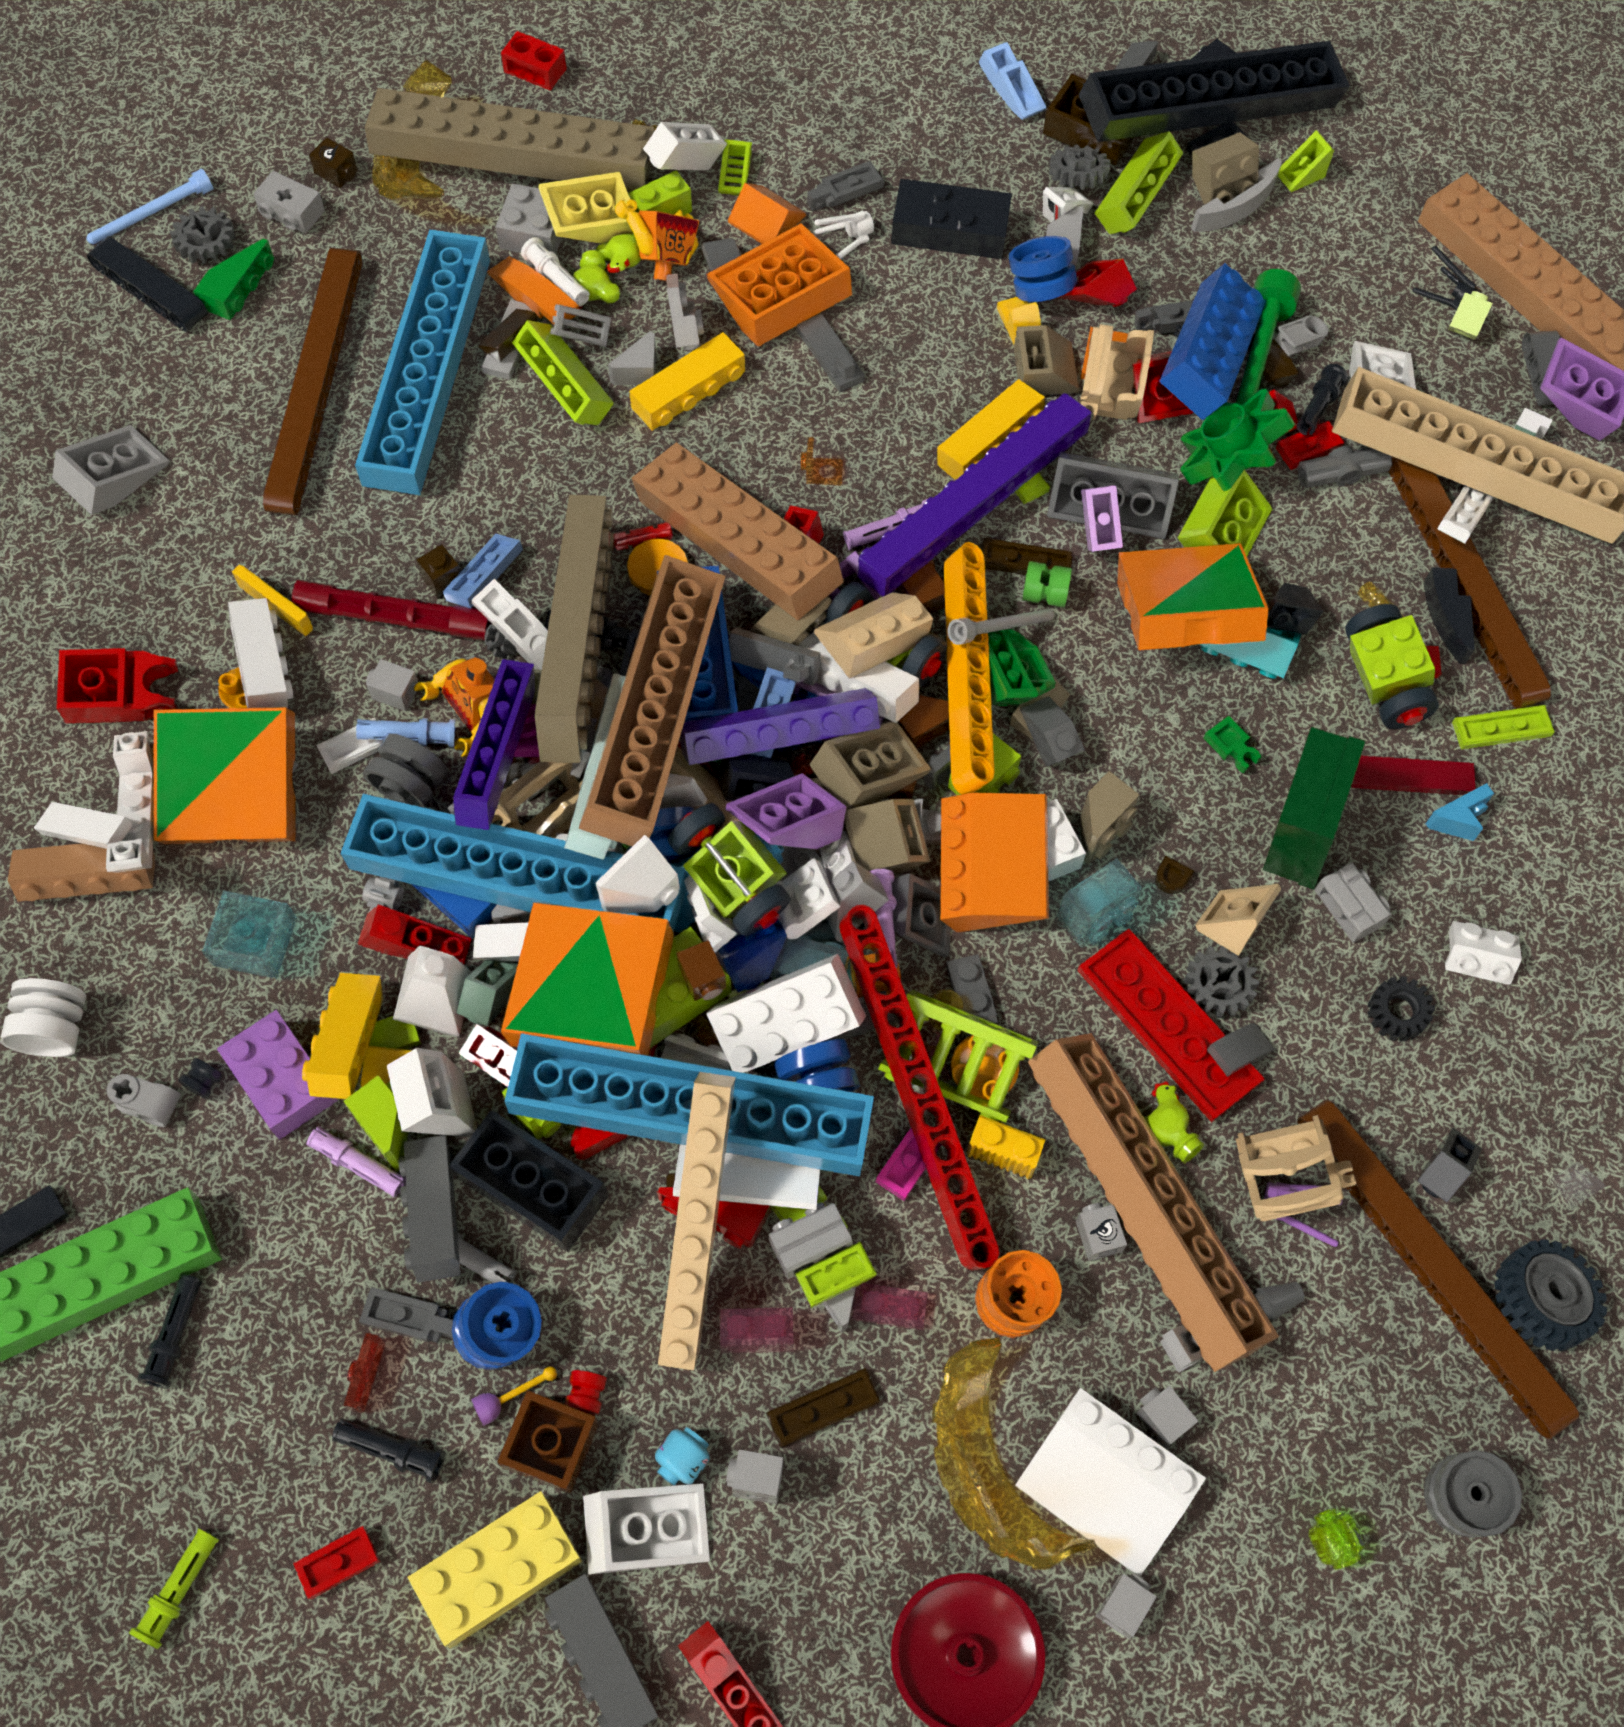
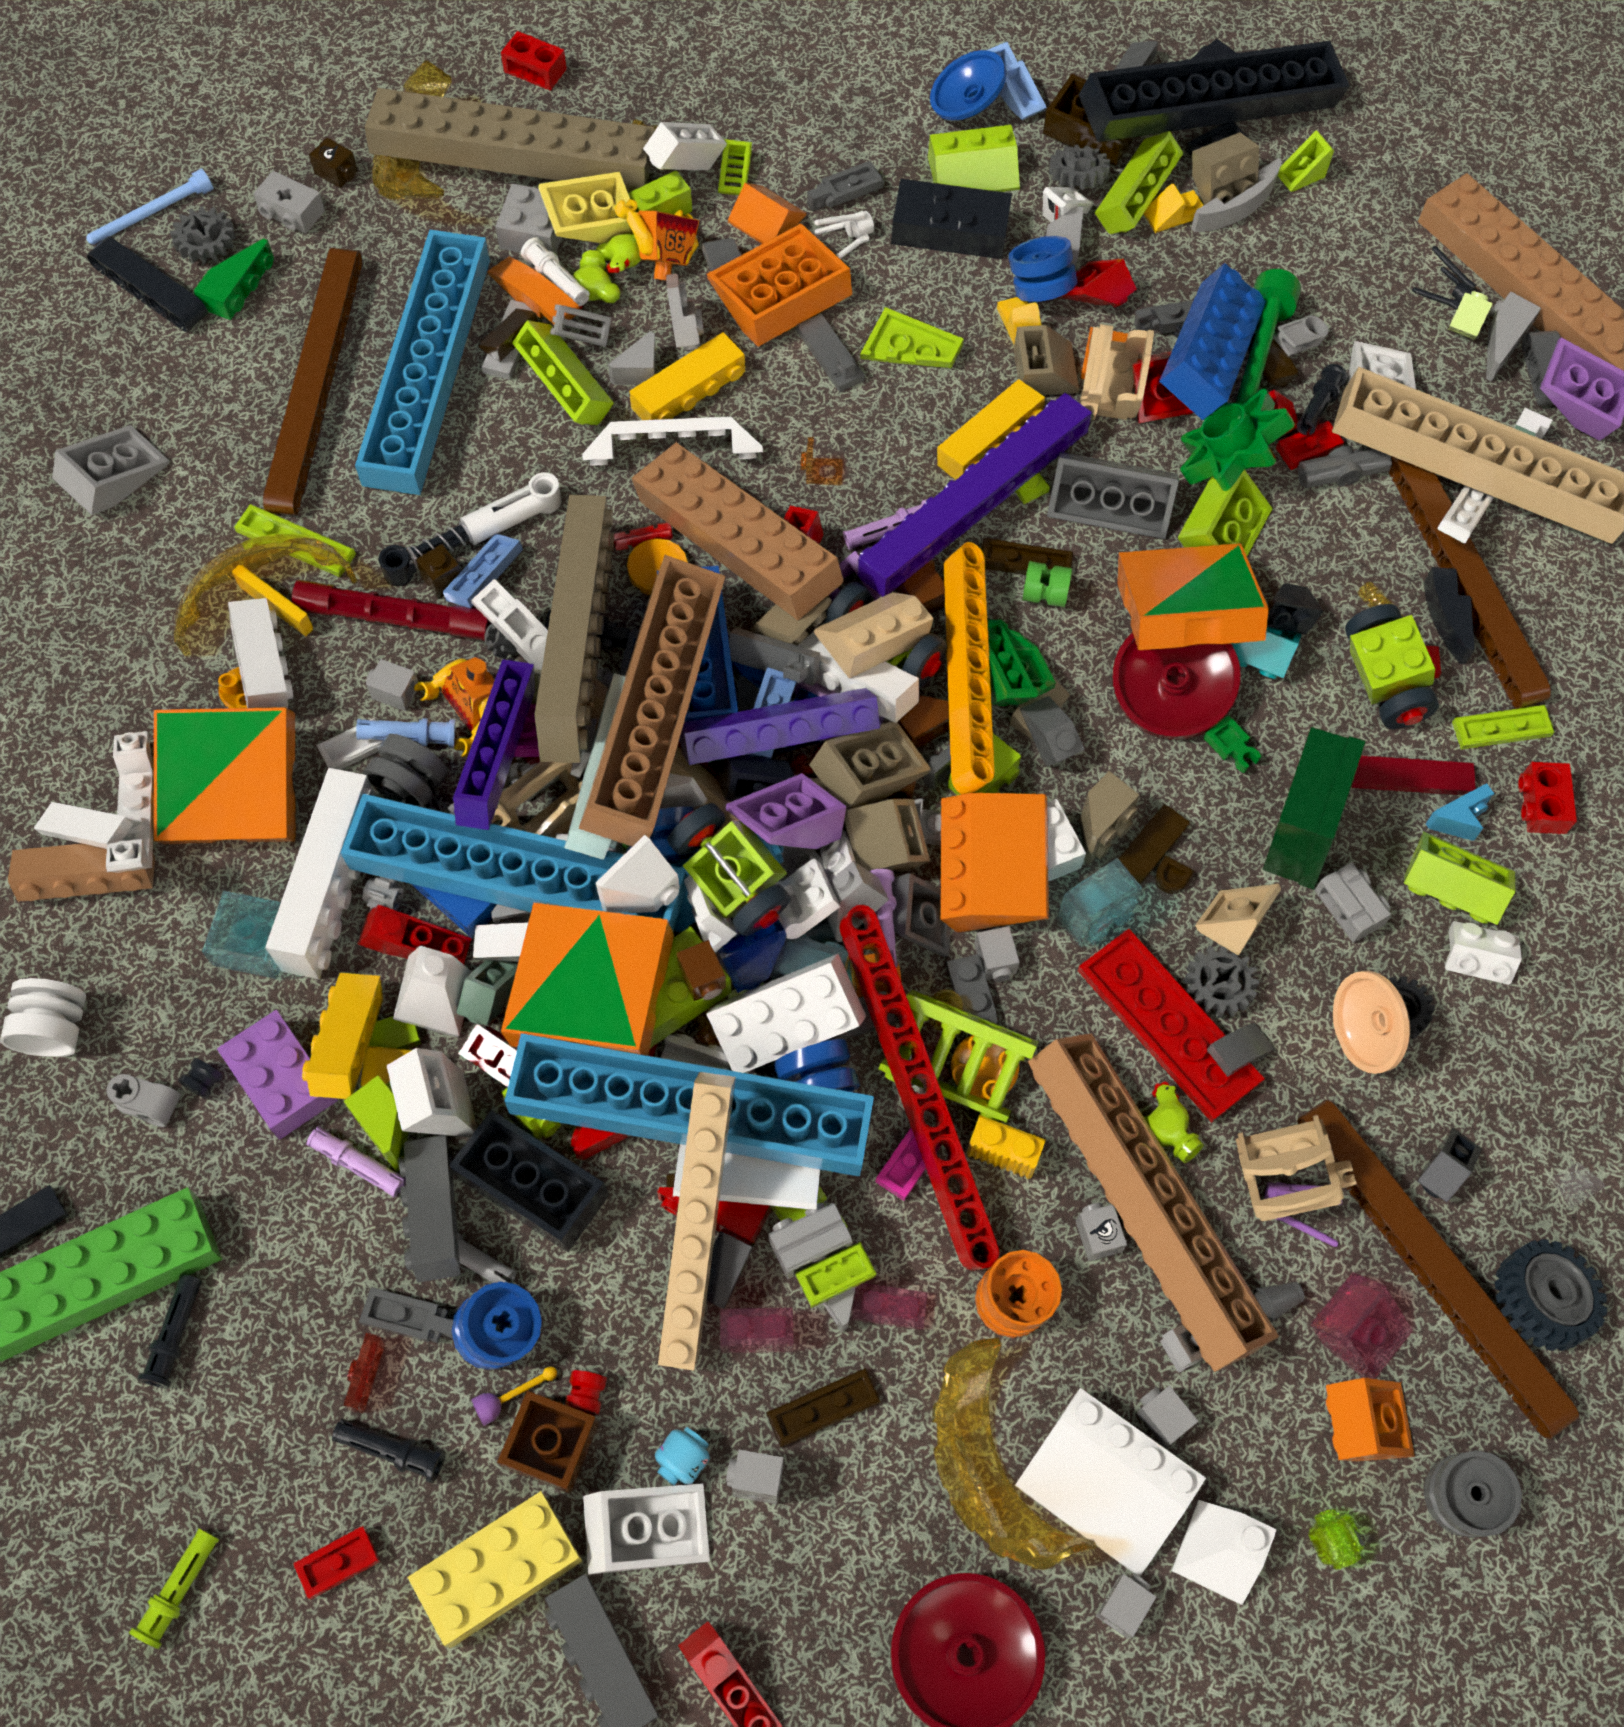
red brick [56,648,178,724] -> none
light grey piece [948,609,1054,645] -> none
lavender brick [1081,485,1123,552] -> none
none -> clear yellow windscreen [173,534,358,657]
none -> lime tile [234,504,356,577]
none -> white brick [265,768,376,980]
none -> piece [378,472,562,586]
none -> white slope [582,417,763,466]
none -> black tile [706,1228,755,1309]
none -> lime wing [860,307,964,368]
none -> lime slope [928,125,1020,192]
none -> blue dish [930,50,1007,120]
none -> light grey brick [974,926,1020,982]
none -> dark brown tile [1106,804,1190,895]
none -> dark red dish [1112,632,1241,740]
none -> yellow slope [1144,184,1204,233]
none -> white slope [1171,1500,1276,1605]
none -> clear pink slope [1310,1272,1413,1379]
none -> orange slope [1326,1378,1415,1462]
none -> light nougat dish [1333,971,1410,1074]
none -> lime slope [1404,831,1516,925]
none -> light grey slope [1486,292,1541,381]
none -> red brick [1518,762,1577,834]

